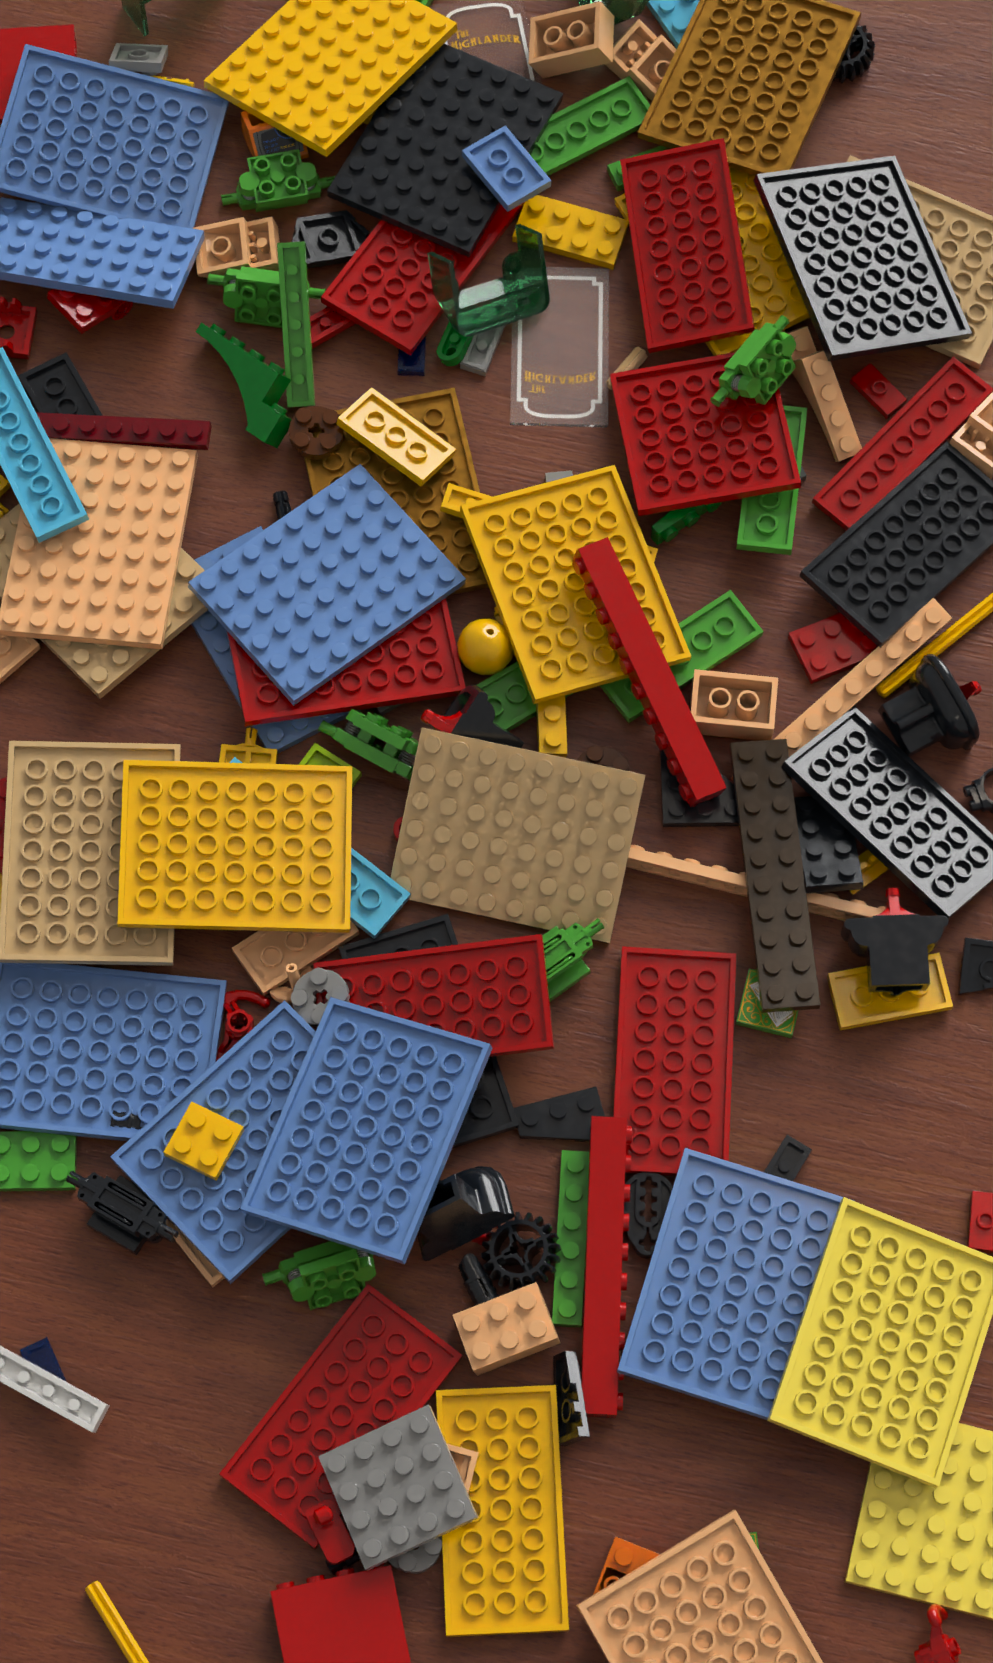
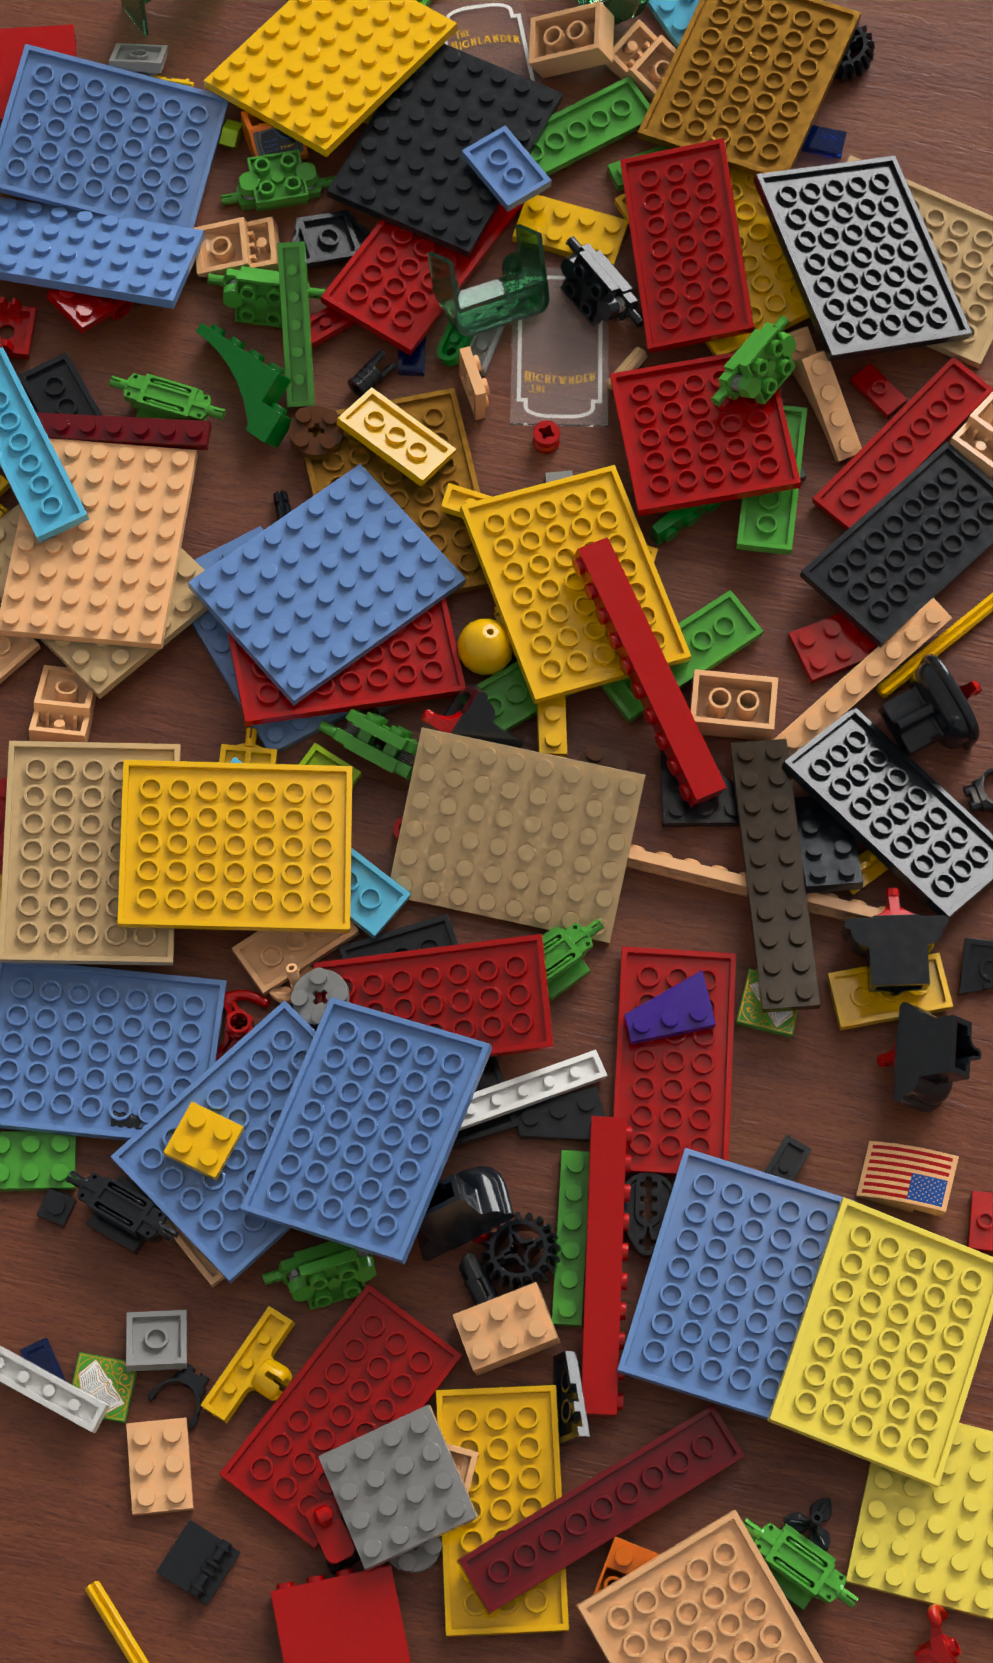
none -> light nougat slope [29,665,96,742]
none -> black plate [37,1188,77,1228]
none -> tile [72,1352,138,1424]
none -> bright green piece [109,373,226,421]
none -> light grey plate [126,1310,187,1371]
none -> light nougat plate [126,1417,194,1516]
none -> black helmet [148,1363,210,1429]
none -> black hinge [156,1520,241,1605]
none -> yellow plate [201,1306,295,1424]
none -> lime piece [219,119,242,149]
none -> black hinge [348,350,398,397]
none -> dark red plate [457,1405,745,1615]
none -> light nougat plate [459,346,490,420]
none -> white plate [459,1050,607,1131]
none -> red wheel [533,420,560,454]
none -> black piece [560,236,644,328]
none -> dark purple wing [624,971,716,1045]
none -> bright green piece [743,1518,859,1611]
none -> black plant [783,1497,832,1551]
none -> clear blue tile [801,125,847,159]
none -> slope [856,1141,959,1217]
none -> black piece [877,1002,982,1113]

